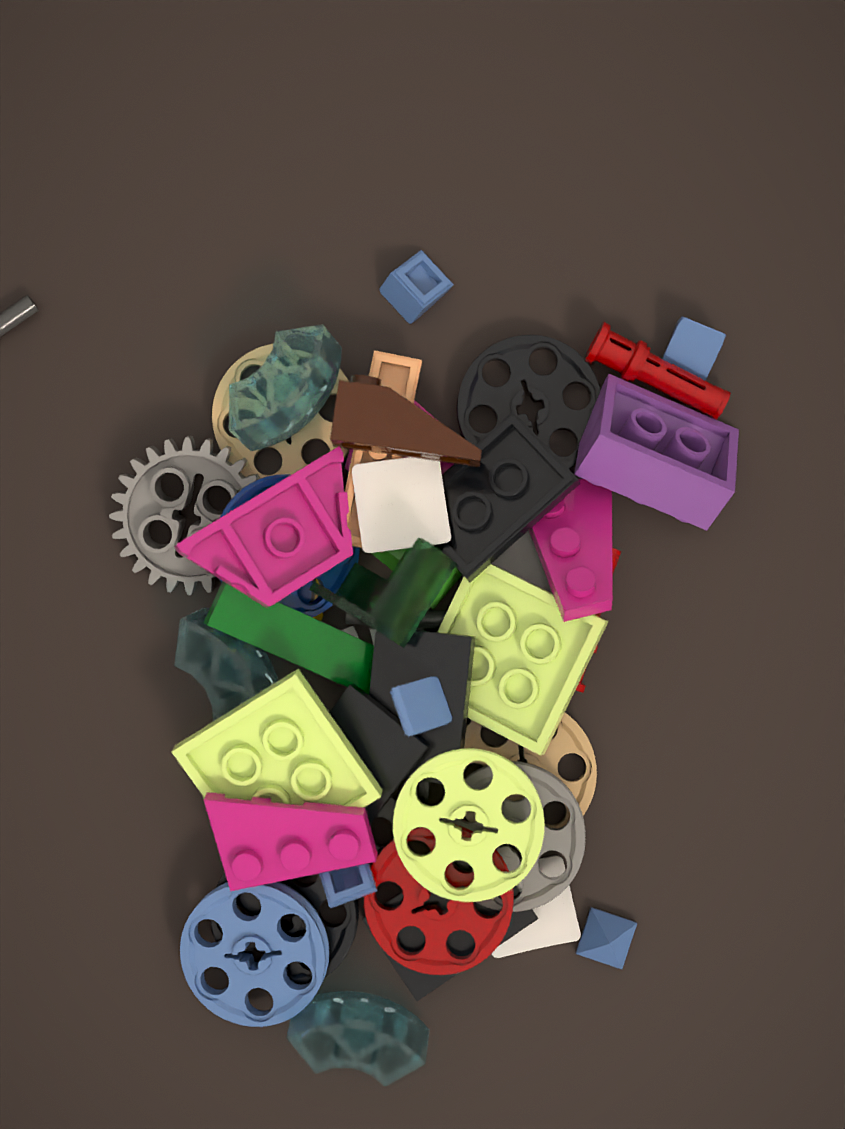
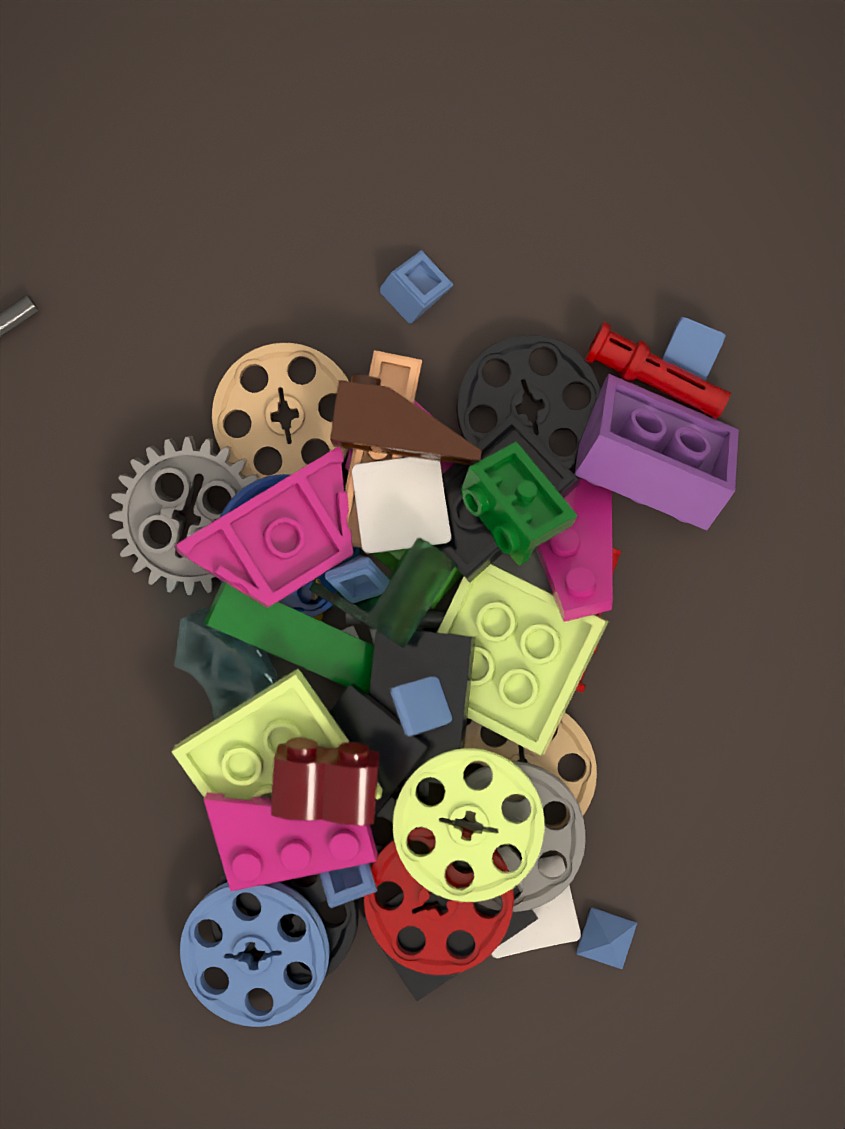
clear light blue brick [229,325,342,451] -> none
clear light blue brick [286,991,430,1087] -> none
none -> dark red brick [271,738,380,825]
none -> medium blue slope [325,554,394,604]
none -> green bracket [460,441,578,566]

